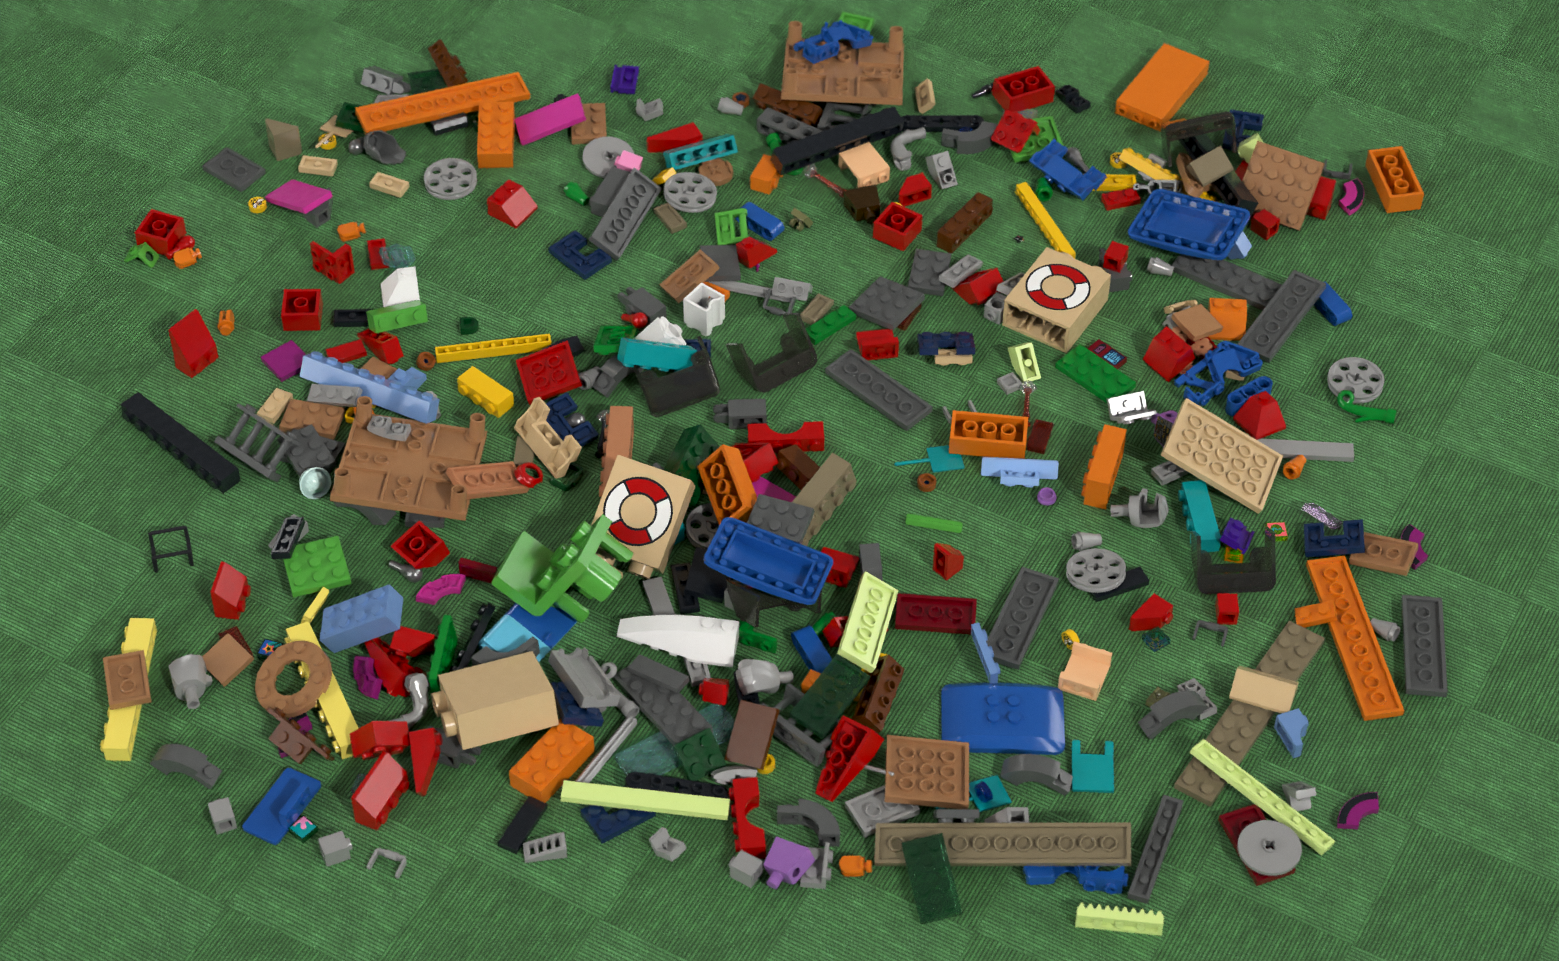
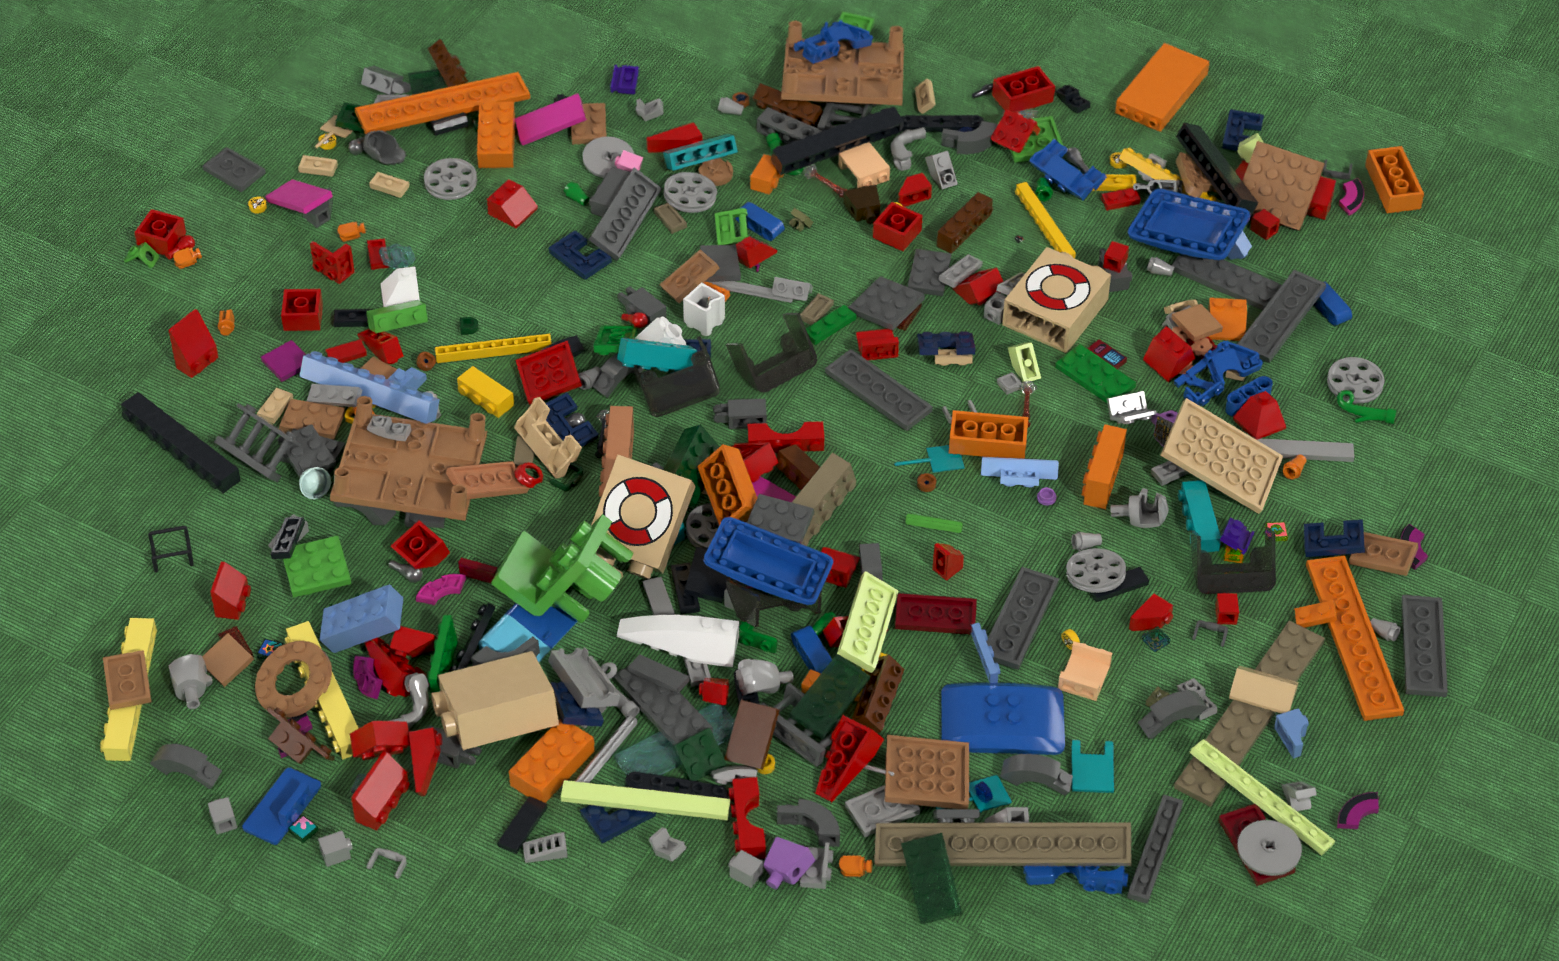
dark tan slope [265,118,302,162] -> none
light yellow tile [300,587,329,624] -> none
yellow tile [652,167,676,185] -> none
dark grey piece [763,289,796,316] -> none
clear red tile [1026,419,1054,454] -> none
yellowish green gear [1075,903,1164,936] -> none
clear smoke windscreen [1161,110,1237,167] -> none
dark tan slope [1186,145,1234,187] -> none
clear purple tile [1301,502,1343,529] -> none

